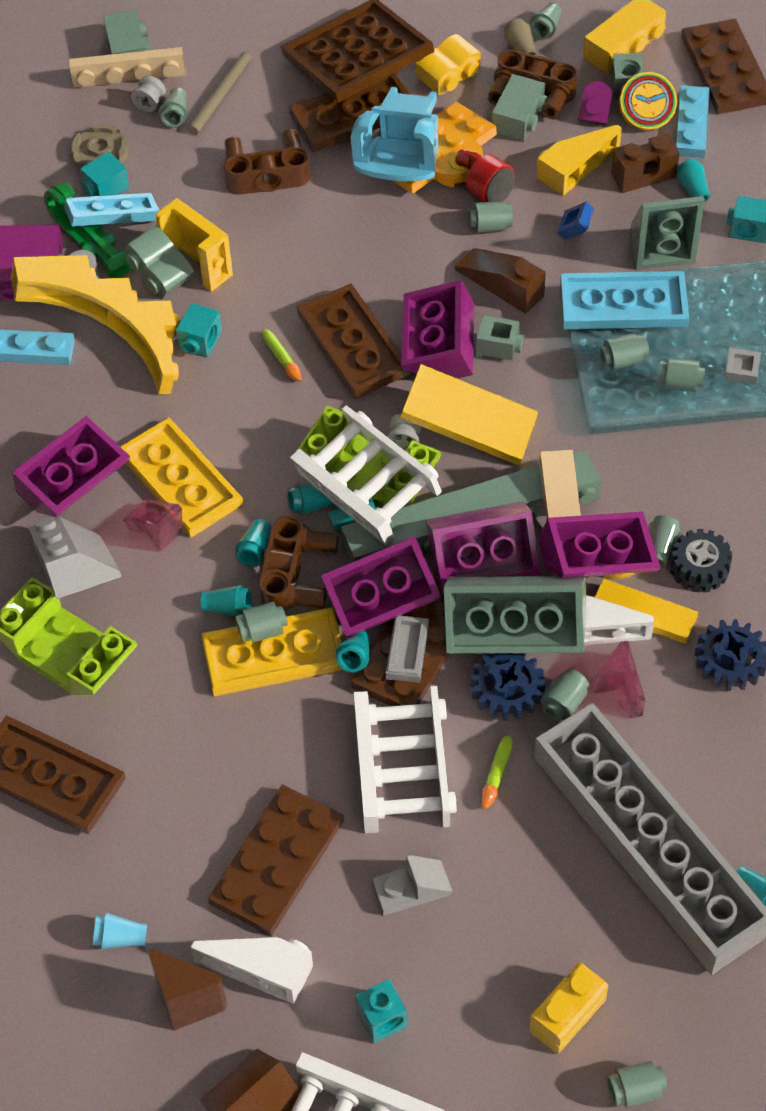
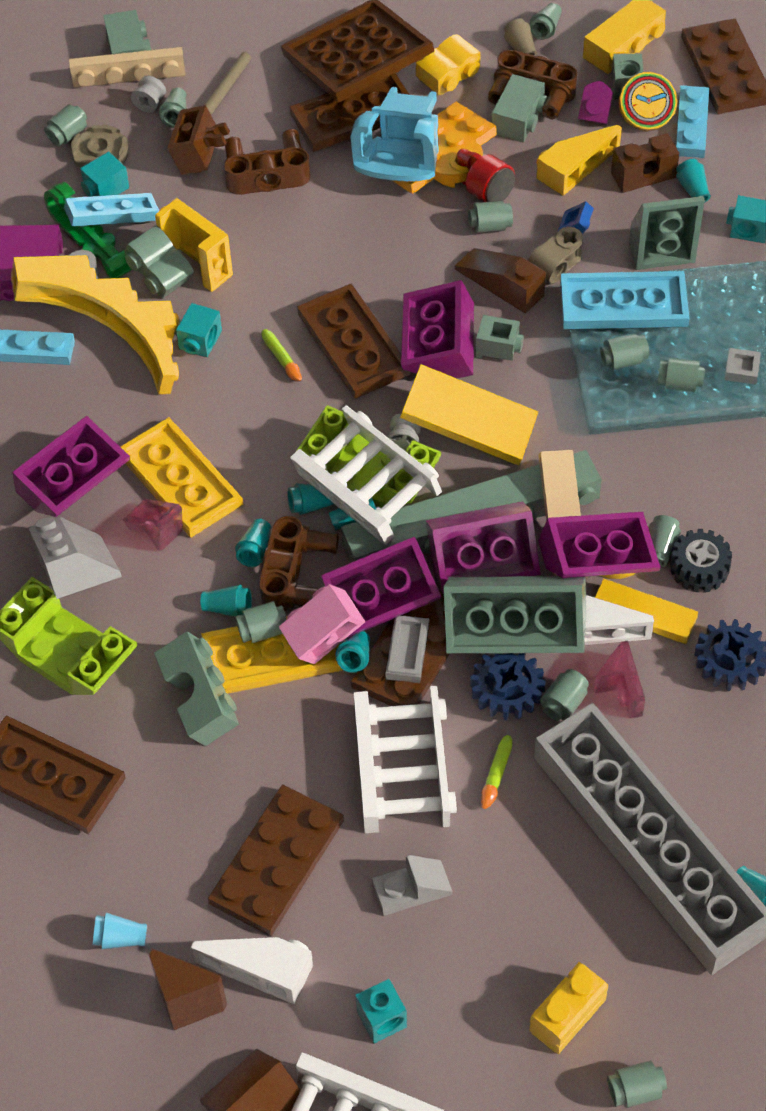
none -> sand green brick [44,104,87,146]
none -> sand green arch [154,631,239,746]
none -> reddish brown brick [167,105,230,175]
none -> bright pink brick [279,584,365,664]
none -> dark tan piece [528,227,583,284]

